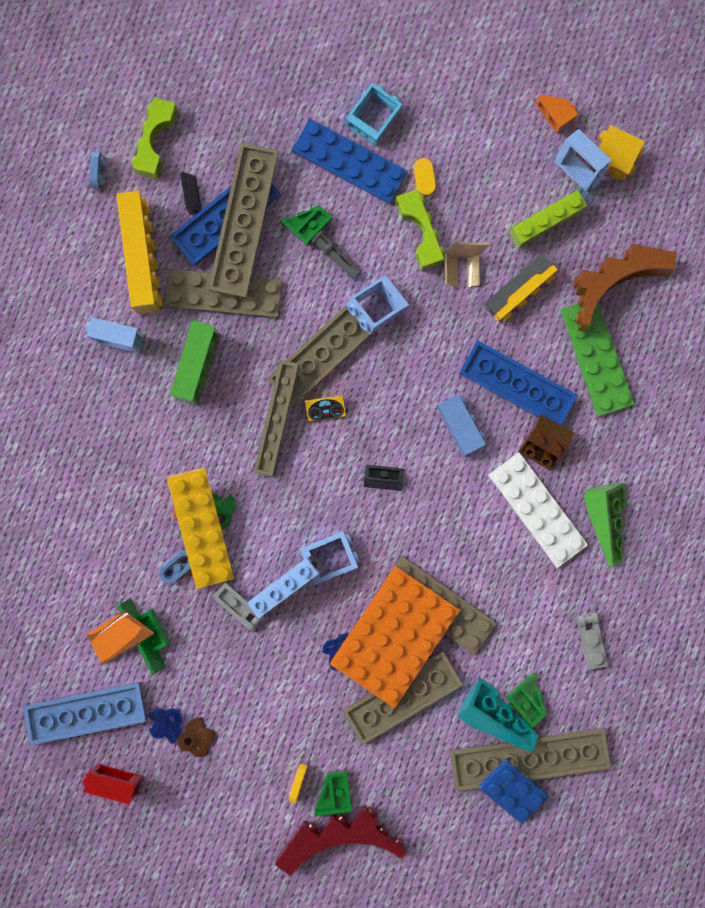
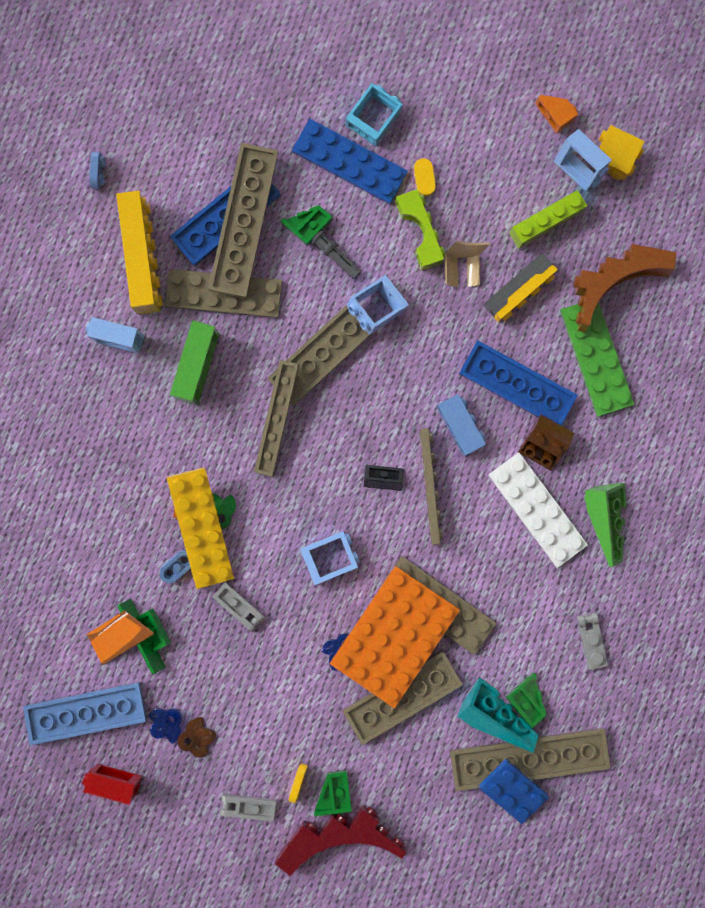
lime arch [132,97,178,180] -> none
black slope [180,172,202,214] -> none
light blue piece [247,555,325,619] -> none
slope [305,396,346,422] -> none
none -> light grey plate [220,793,276,822]
none -> dark tan plate [420,428,443,545]

